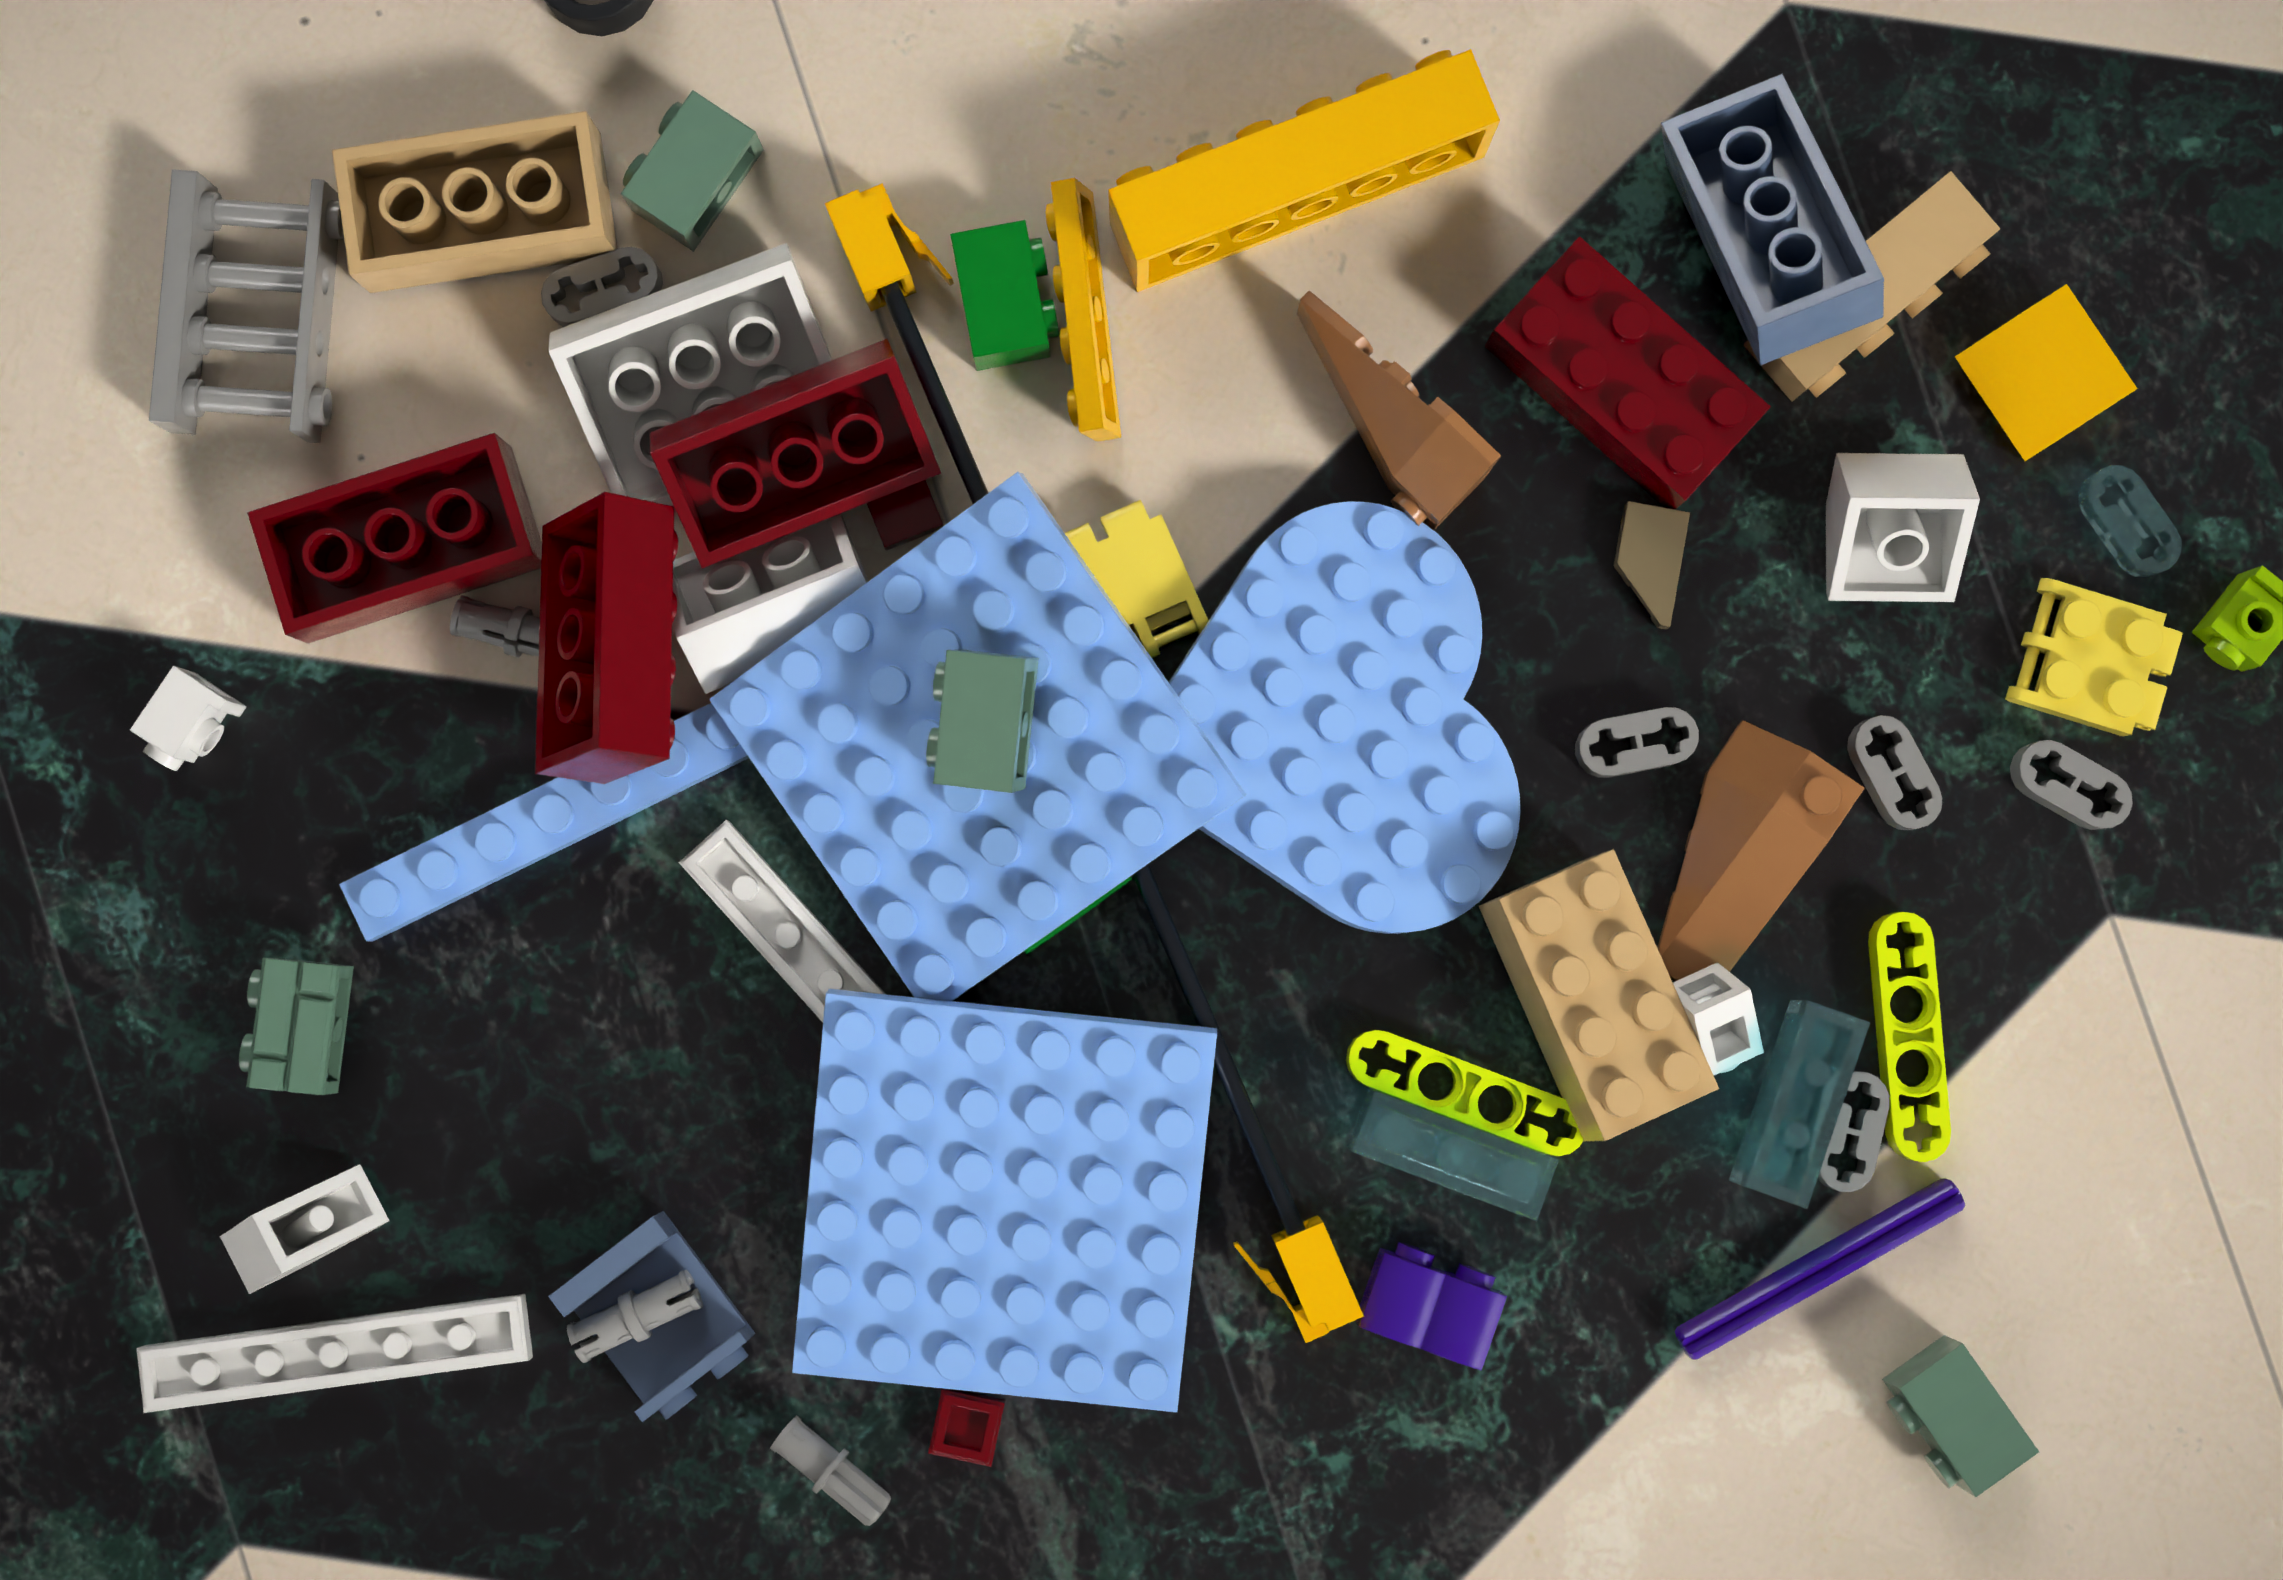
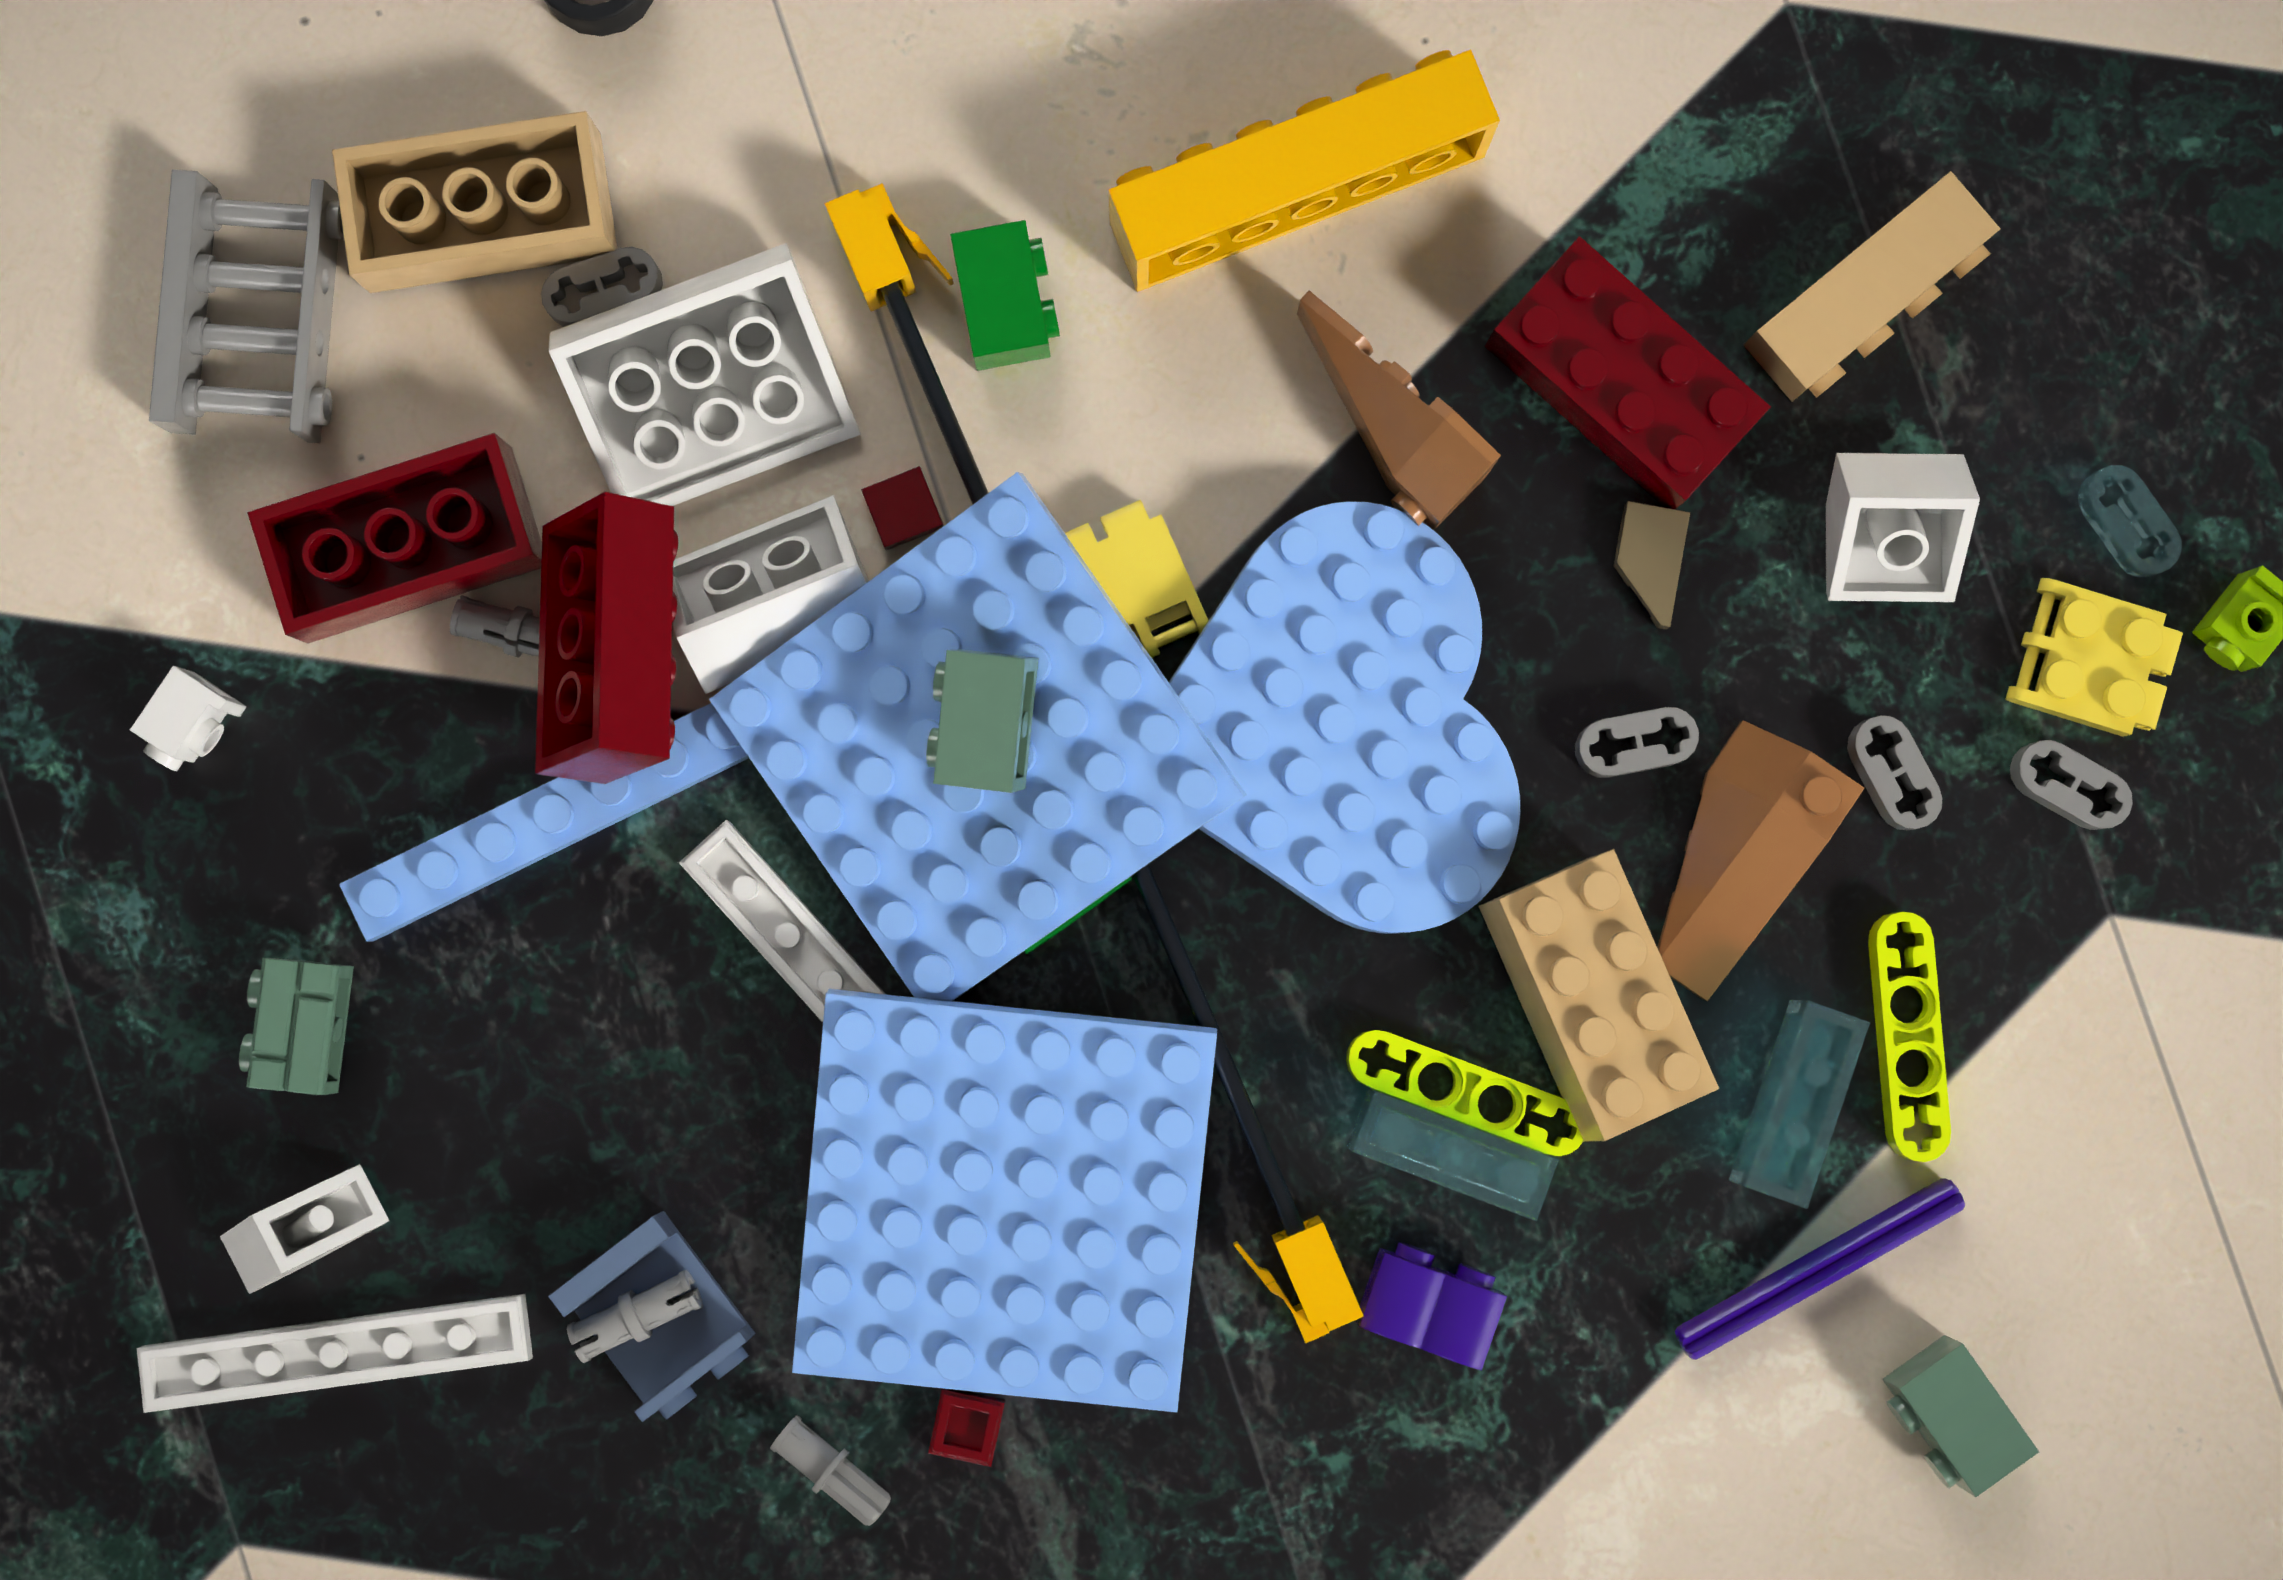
sand green brick [621,90,764,252] -> none
dark red brick [650,338,941,568] -> none
yellow plate [1045,177,1121,442] -> none
sand blue brick [1661,74,1884,366] -> none
white brick [1673,962,1764,1075] -> none
light grey beam [1811,1071,1890,1192] -> none
yellow slope [1955,284,2138,461] -> none

